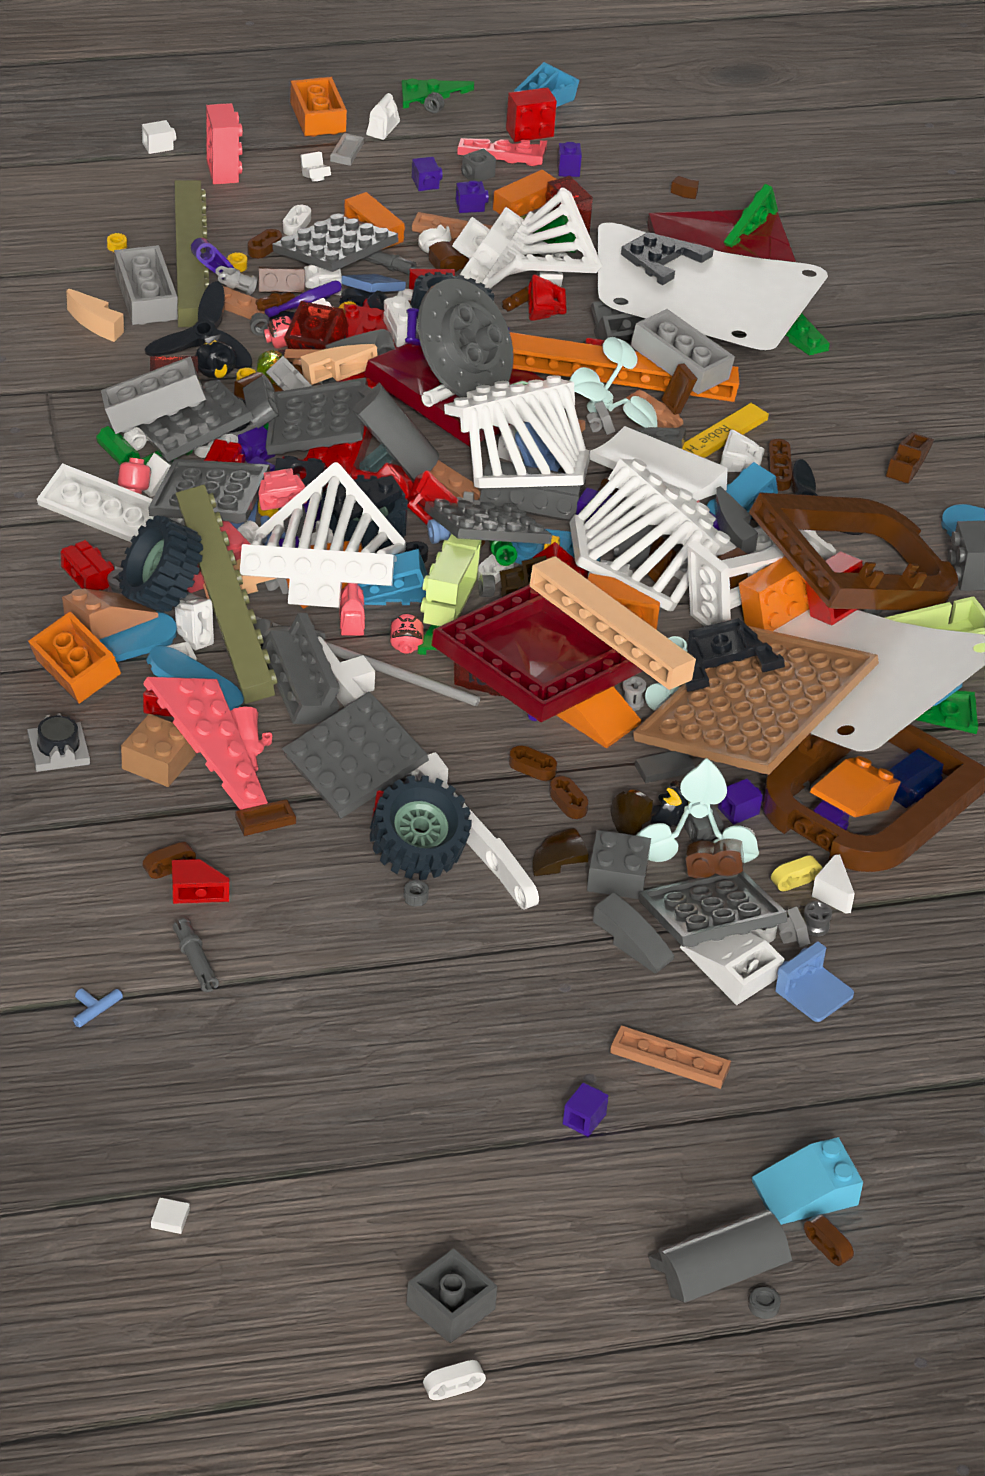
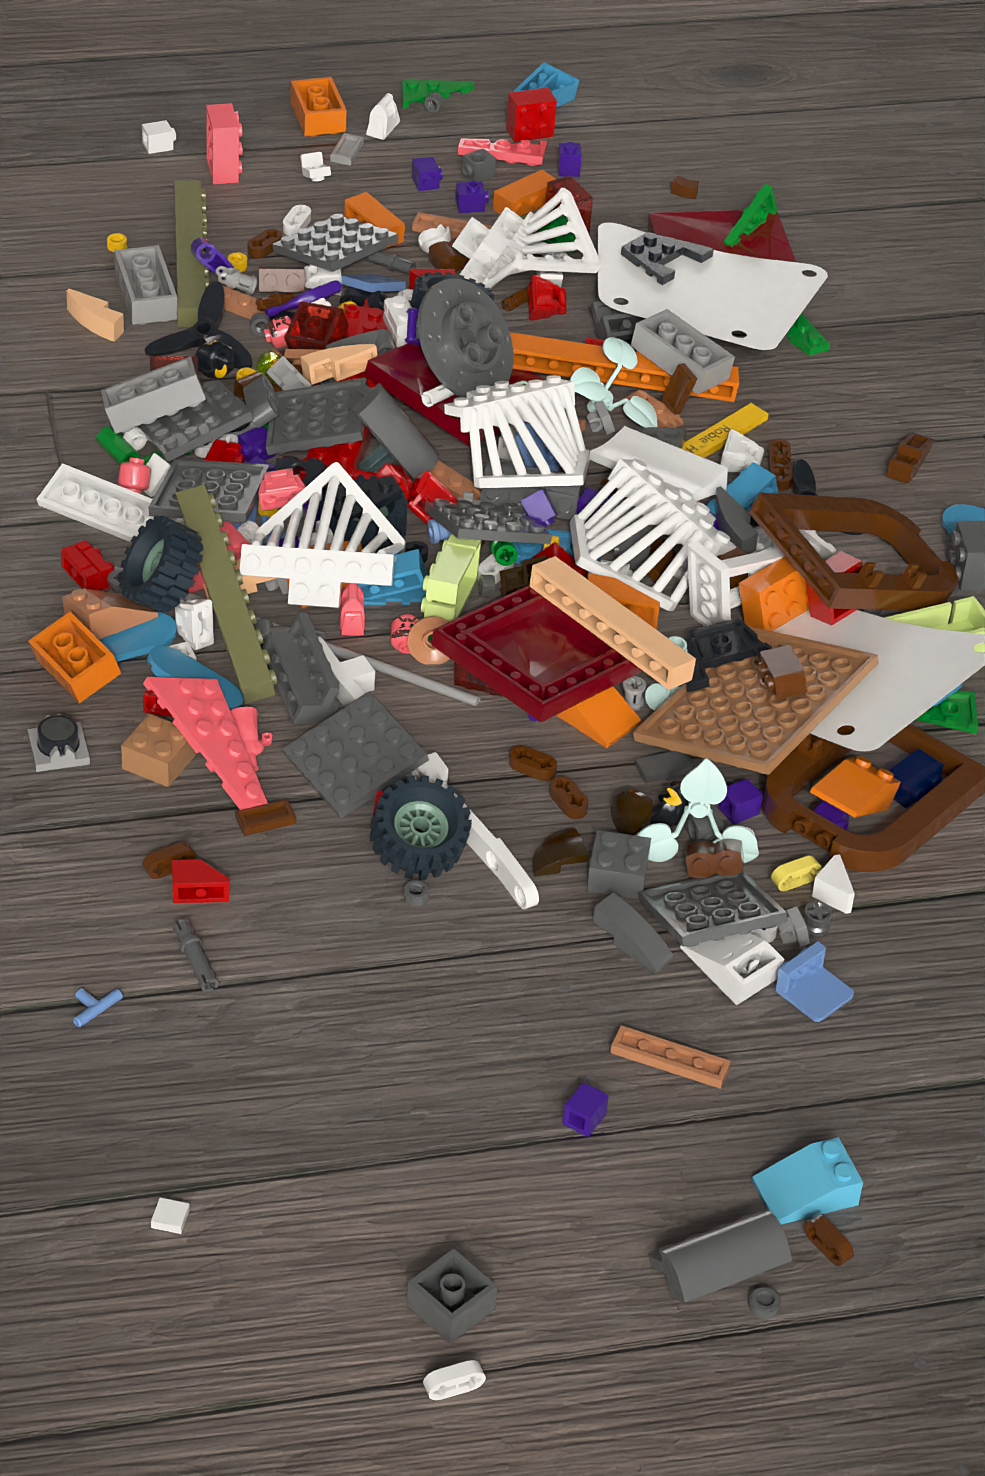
none -> nougat dish [407,616,450,665]
none -> brick [520,489,558,528]
none -> reddish brown brick [758,644,807,700]

